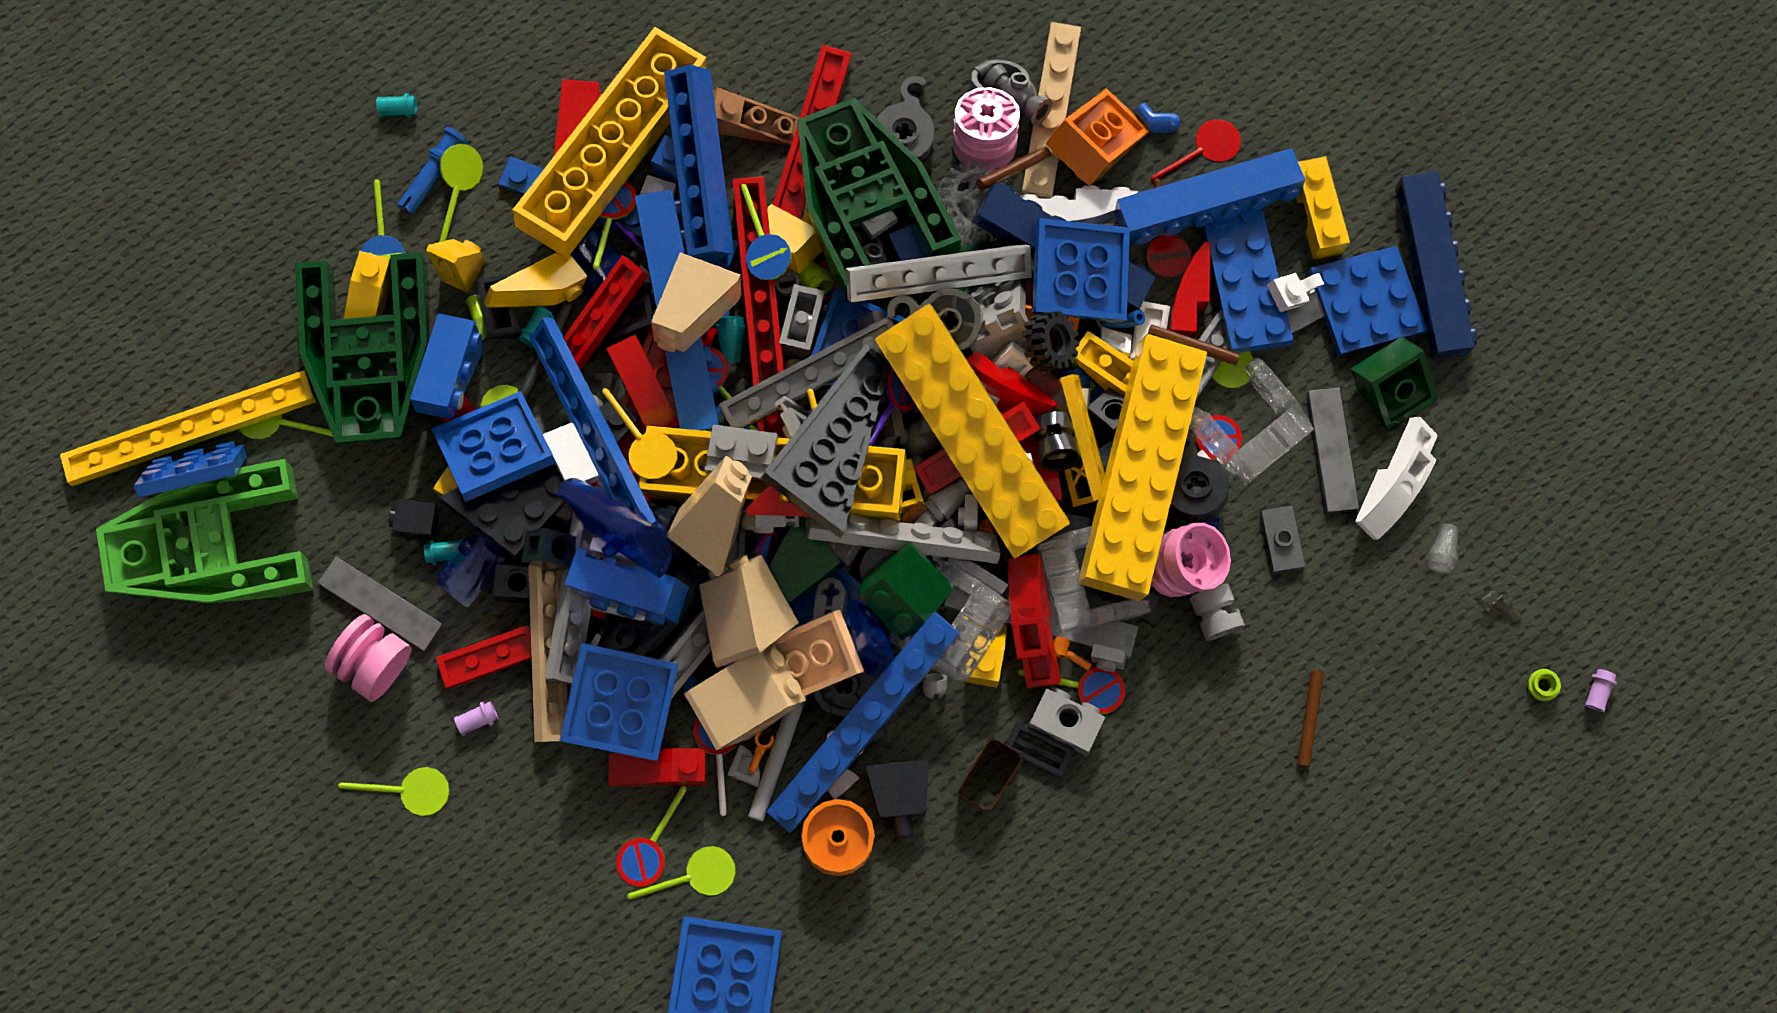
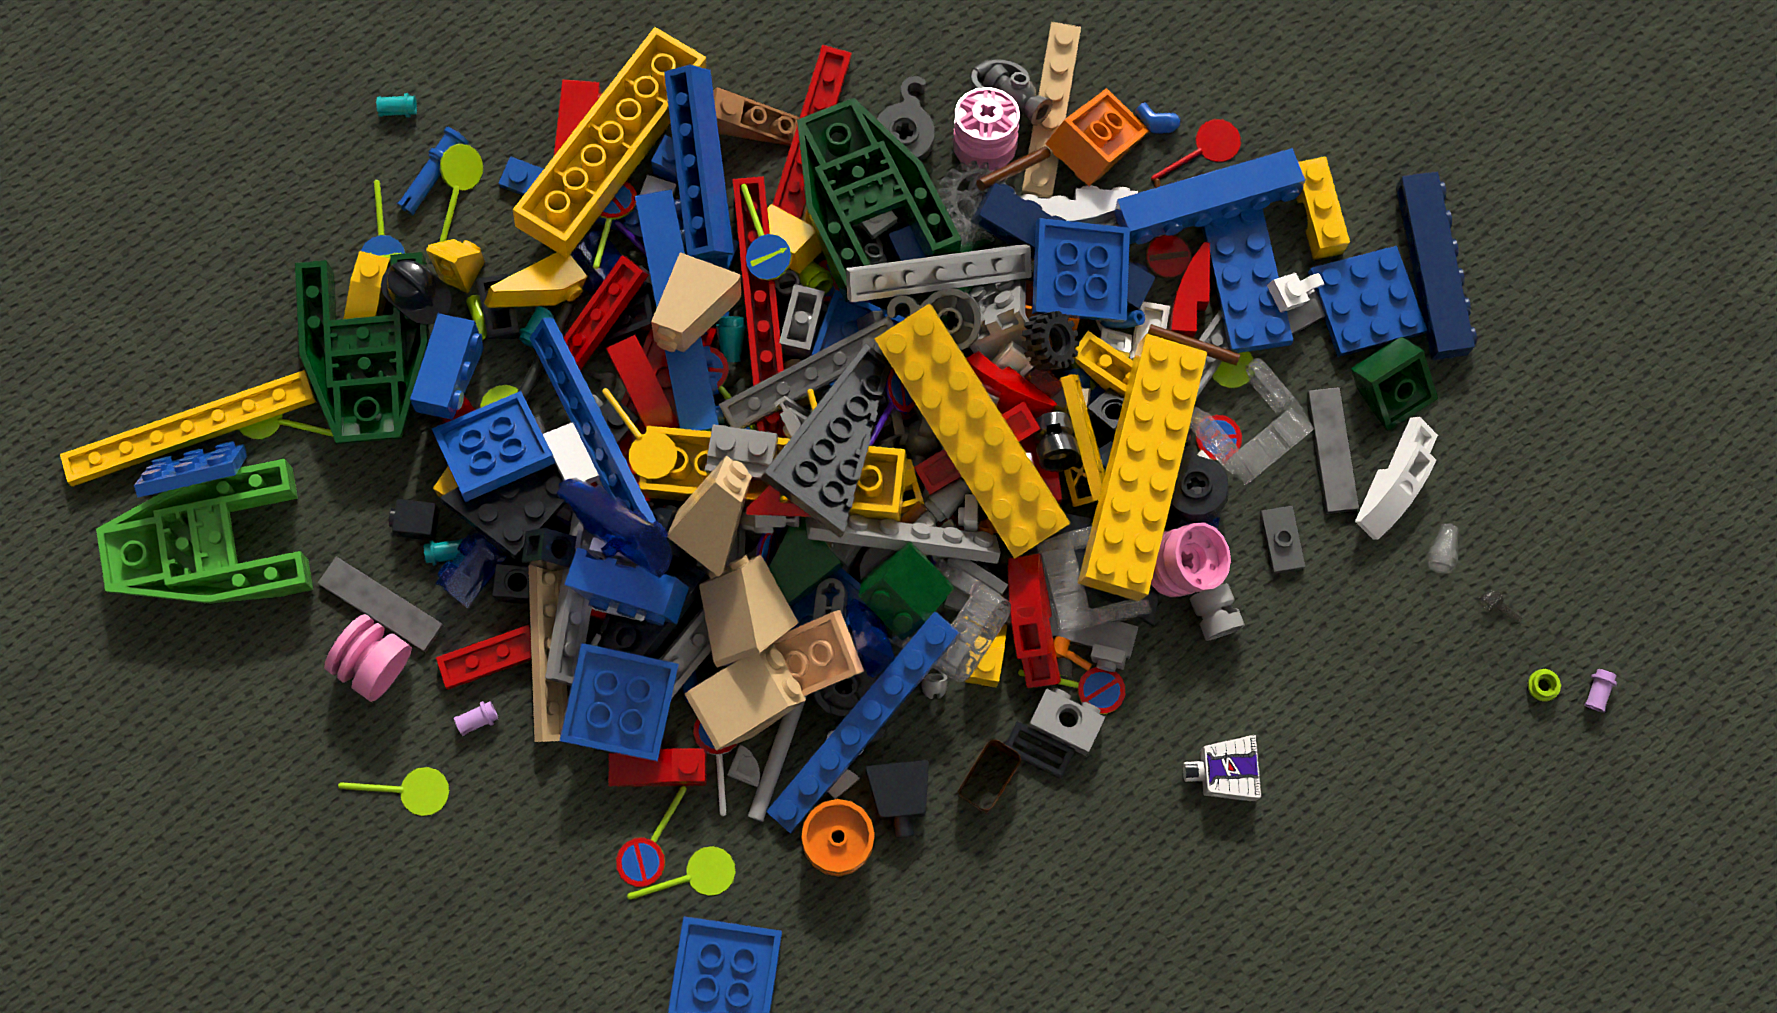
orange hand [747,731,774,774] -> none
reddish brown bar [1297,670,1324,767] -> none
none -> black piece [381,260,452,325]
none -> torso [1183,735,1261,801]

